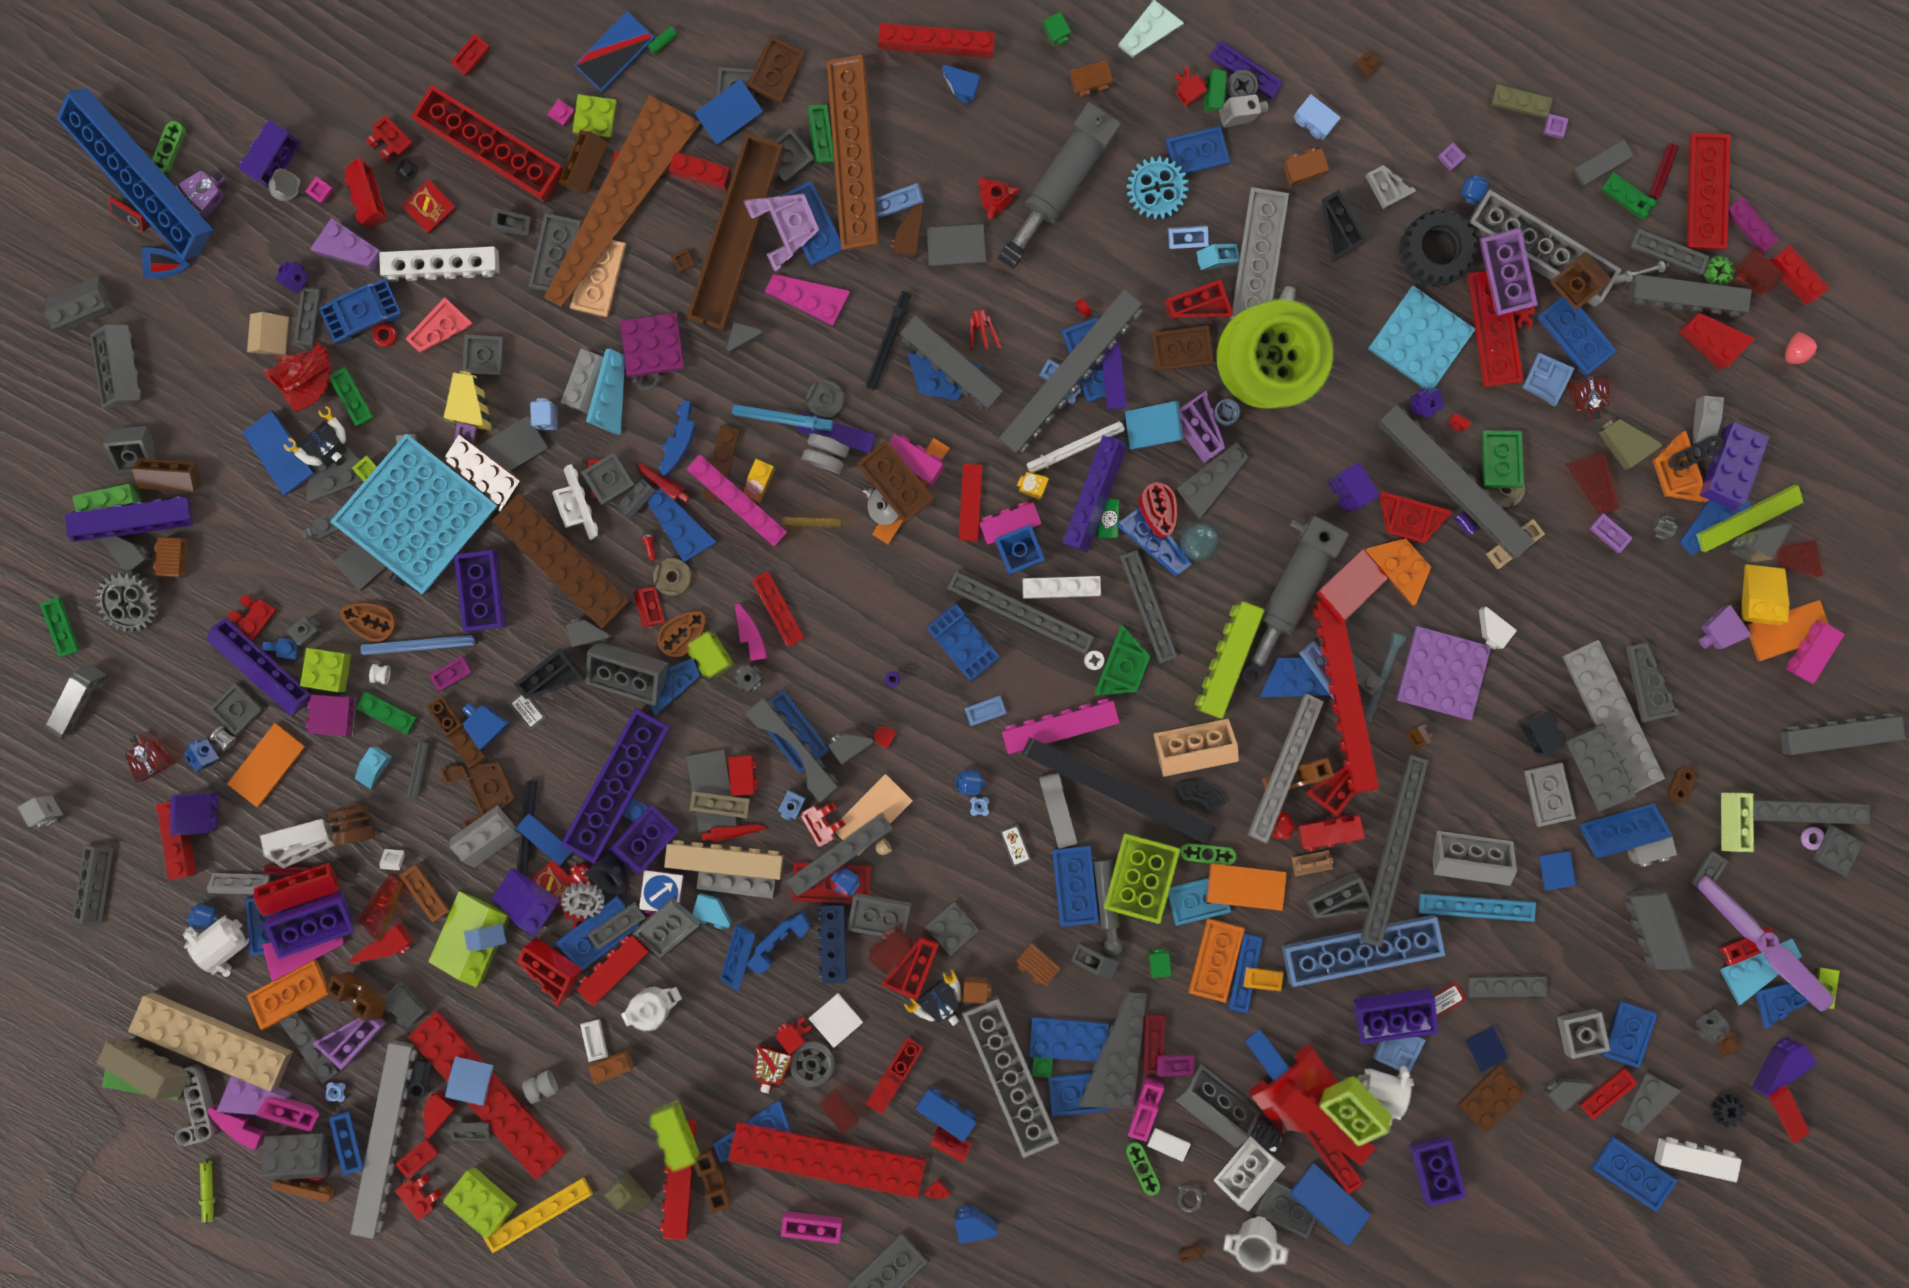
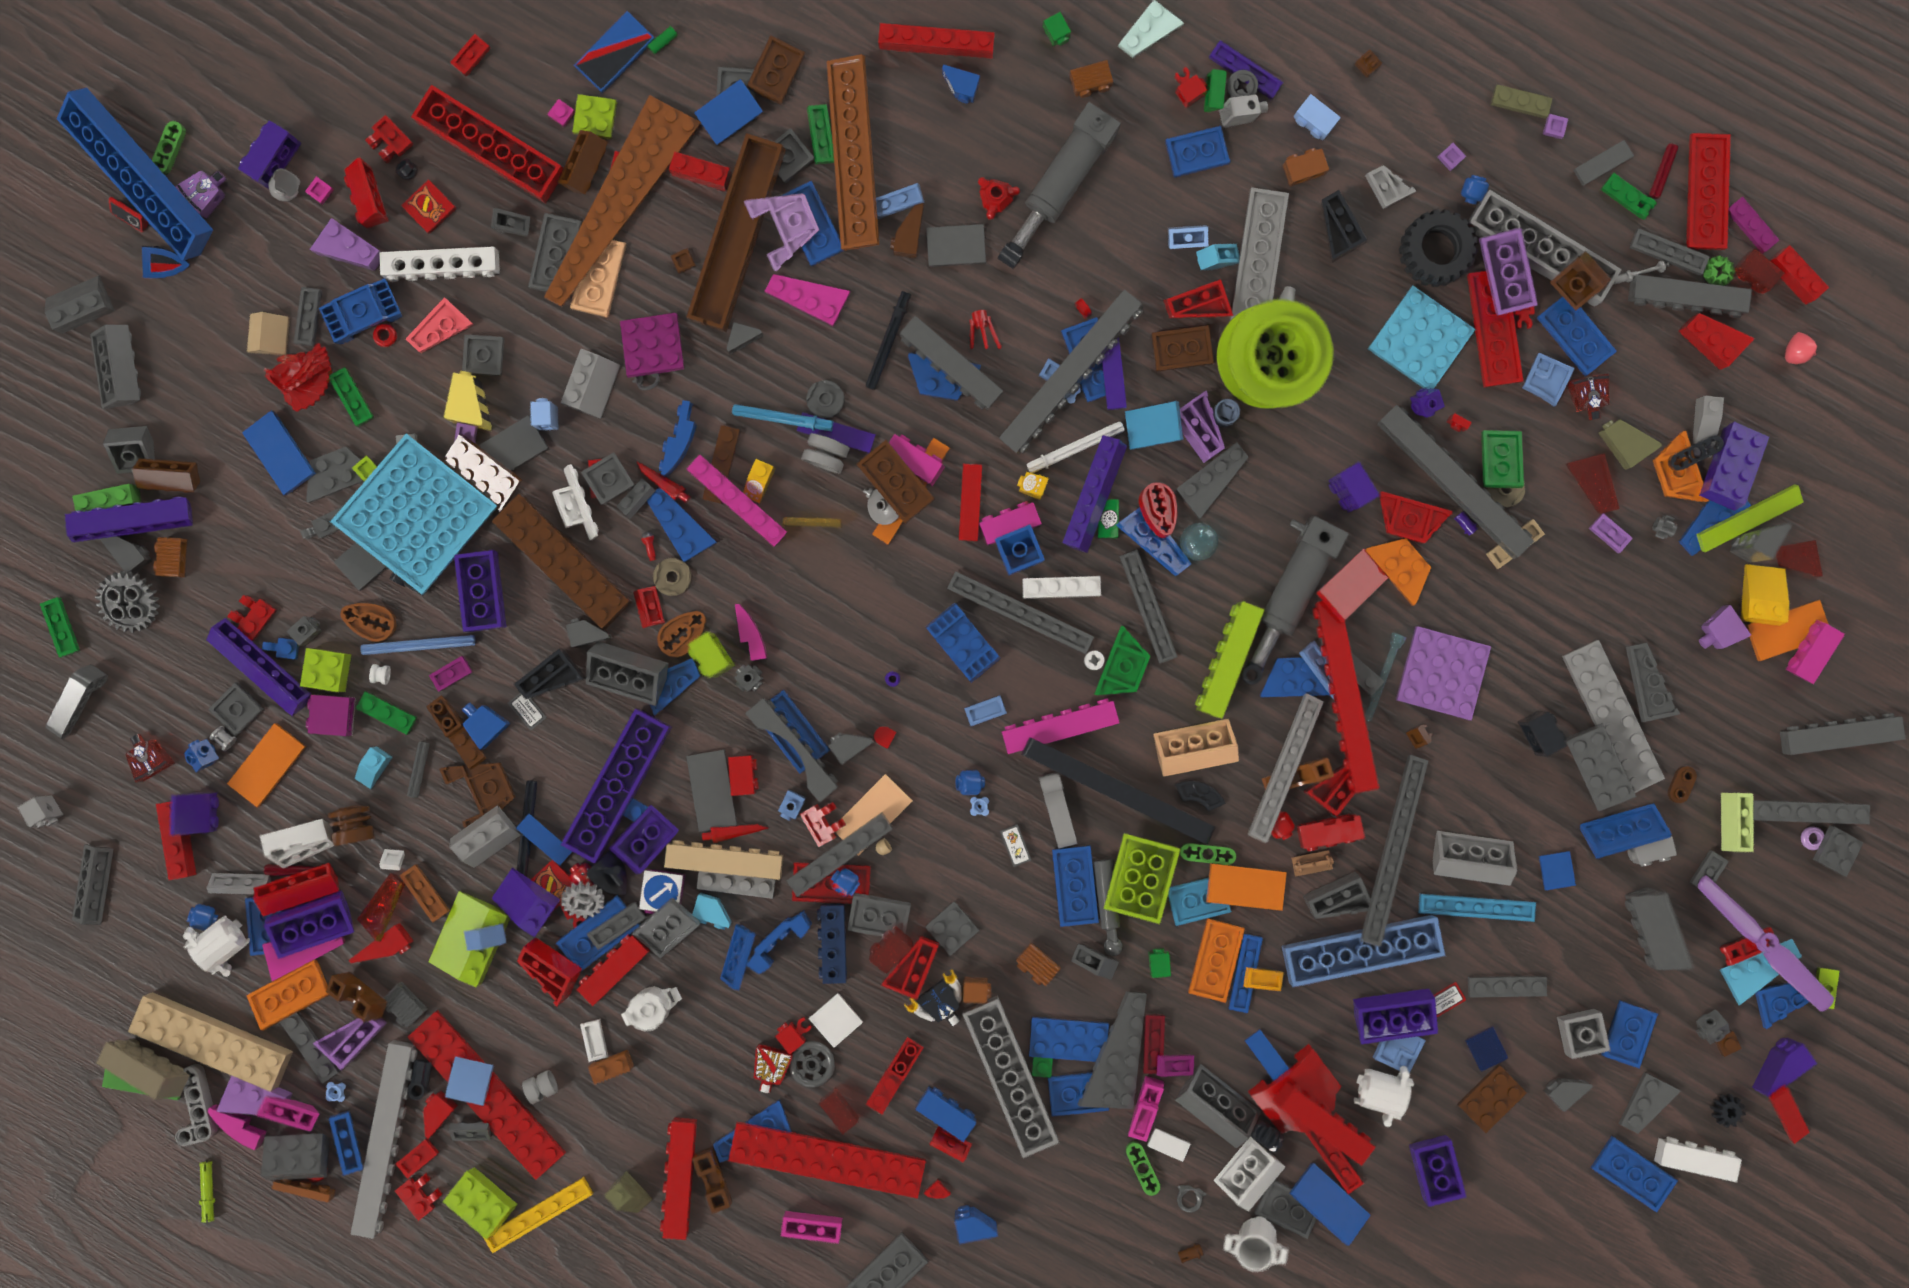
dark purple brick [275,260,309,294] -> none
torso [283,406,347,467] -> none
medium azure wing [586,349,625,435] -> none
lime brick [650,1100,700,1171] -> none
dark tan plate [690,791,750,818] -> none
red tile [752,571,805,647] -> none
medium azure gear [1126,156,1189,220] -> none
lime brick [1320,1076,1392,1146] -> none
white slope [1479,607,1517,650] -> none
light grey tile [1524,762,1576,827] -> none
red plate [1578,1068,1638,1120] -> none

